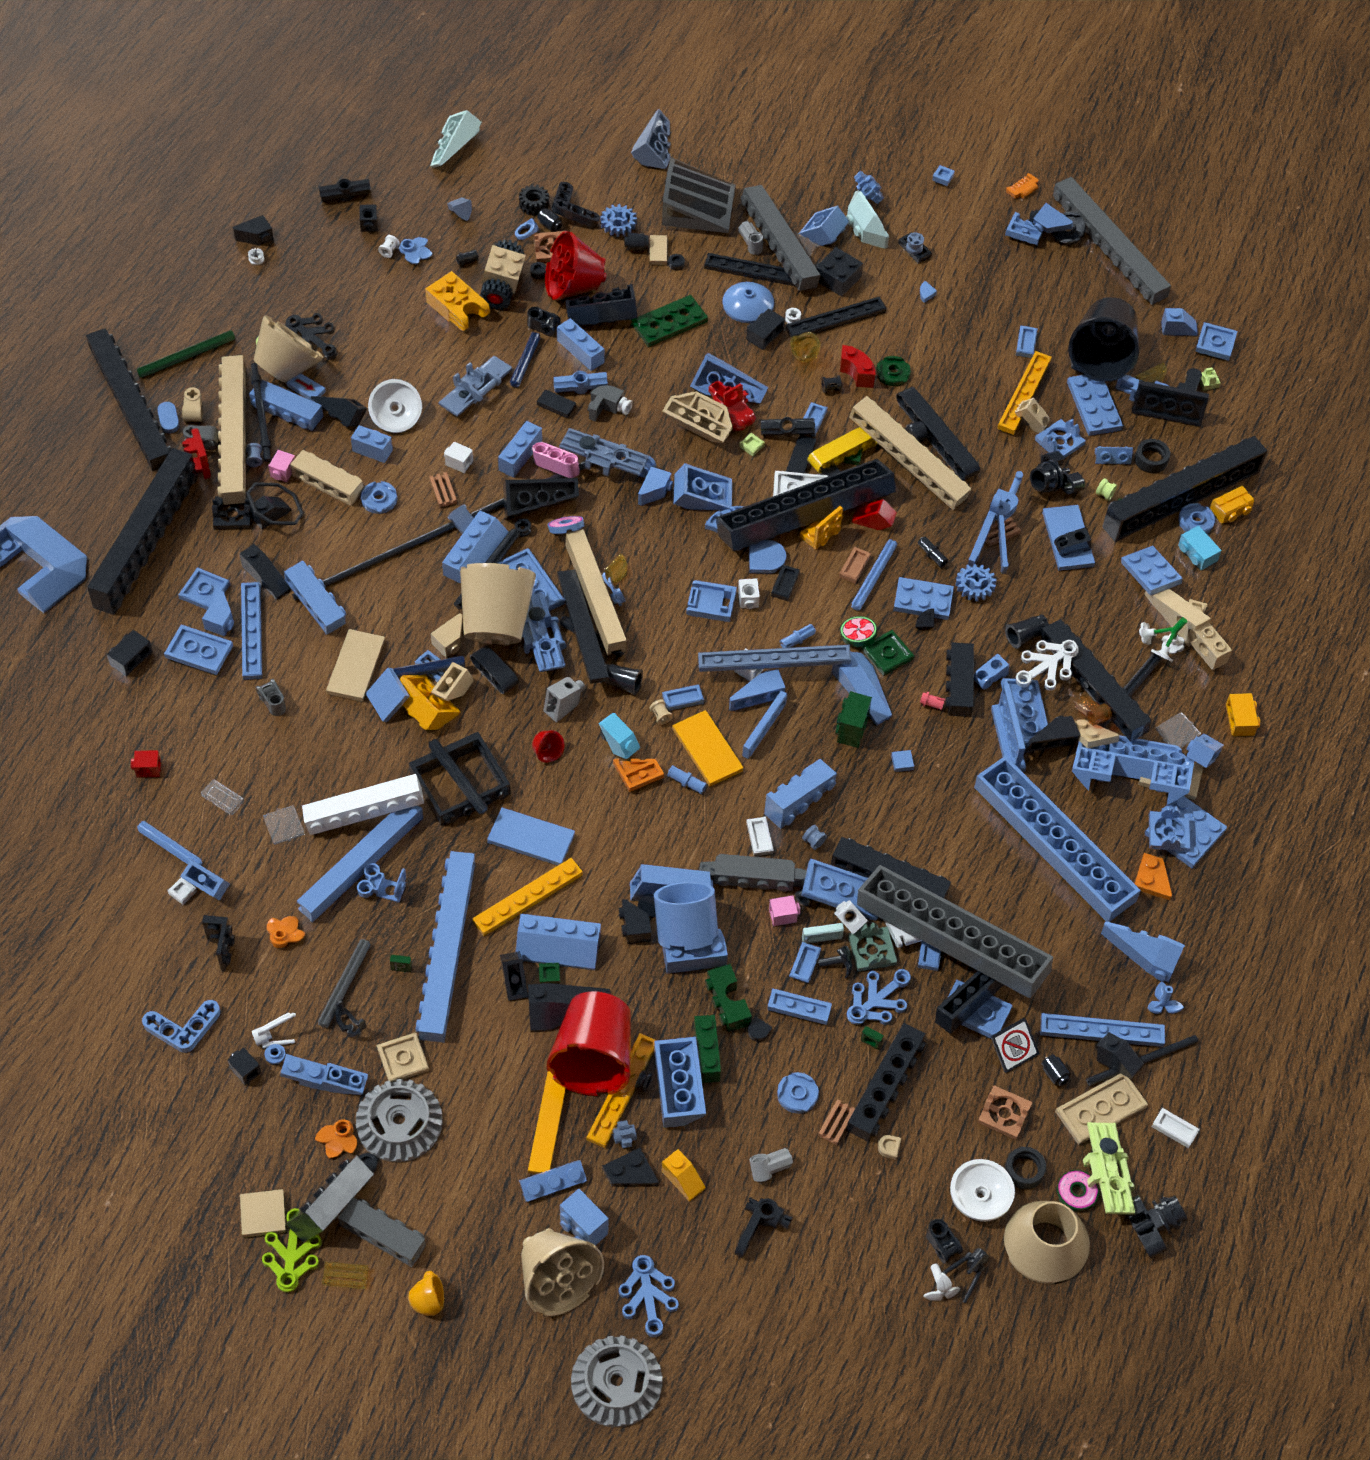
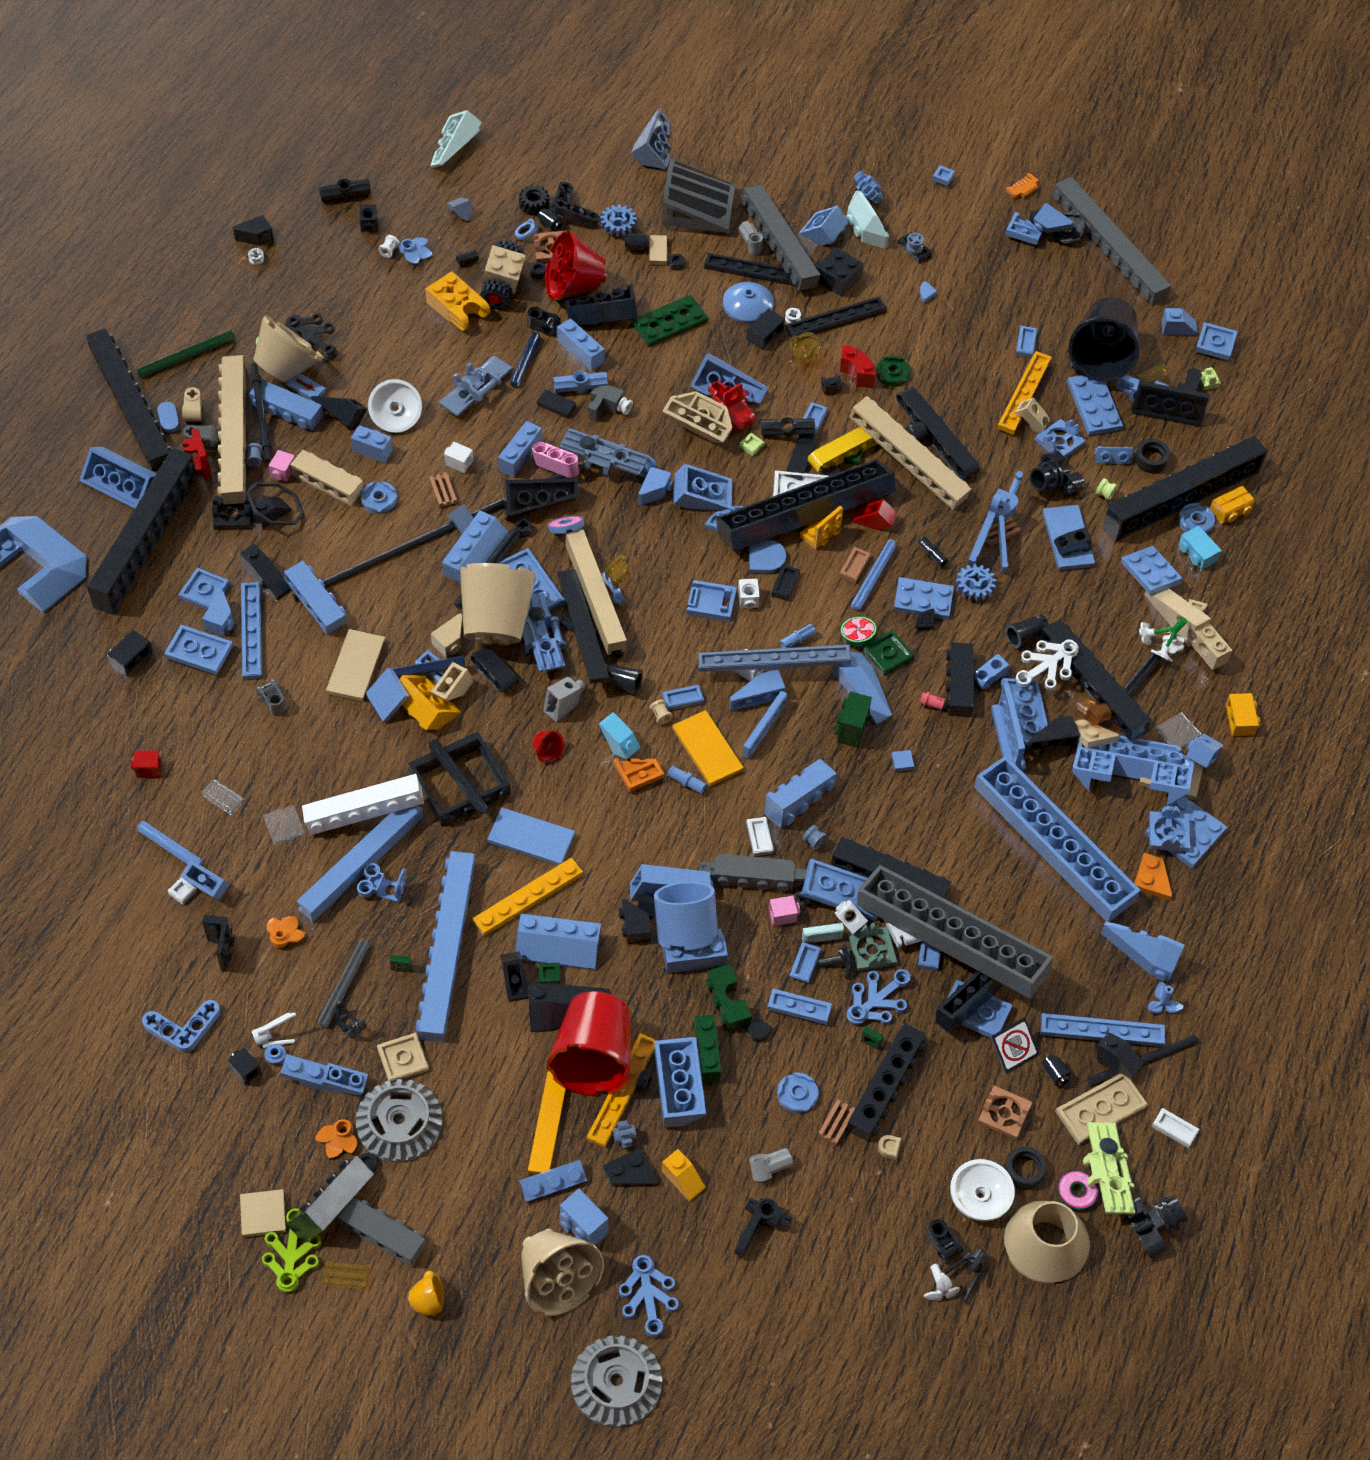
none -> medium blue slope [79,447,156,509]

